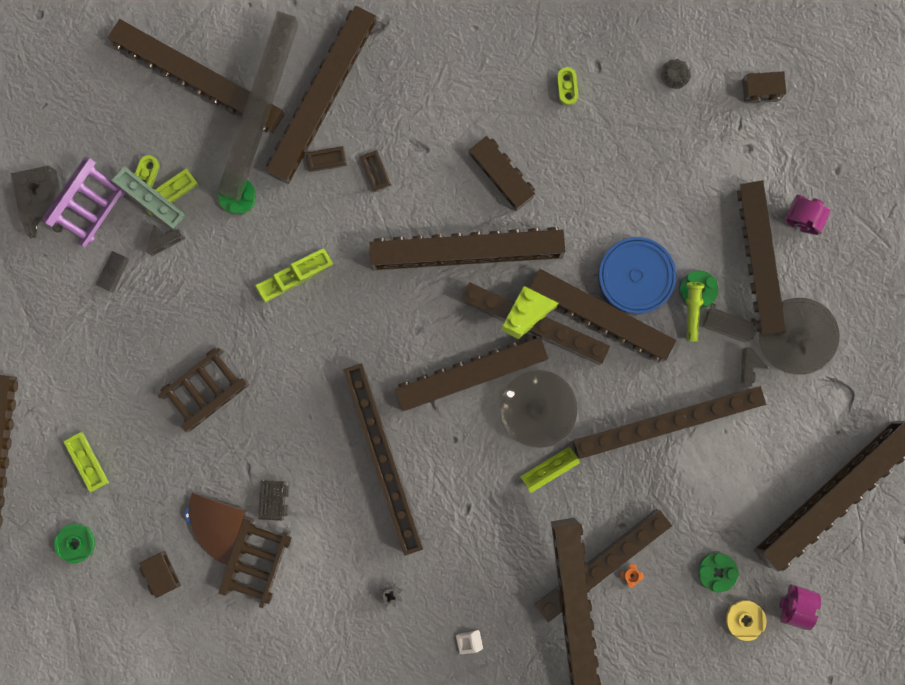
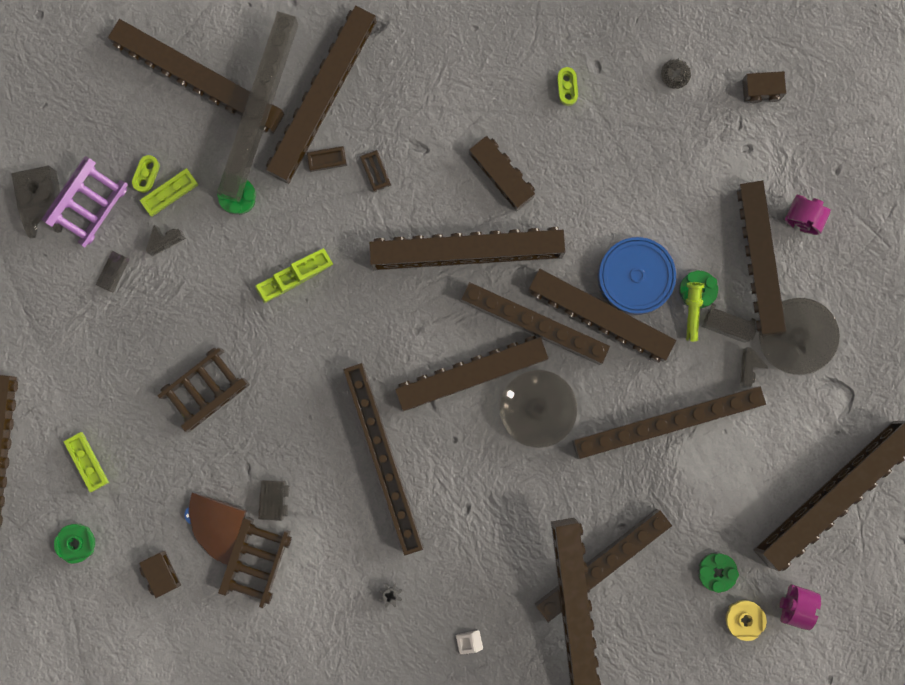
sand green plate [112,166,186,230] -> none
lime wing [501,286,558,339] -> none
lime plate [520,446,580,493] -> none
orange plate [620,564,644,588] -> none

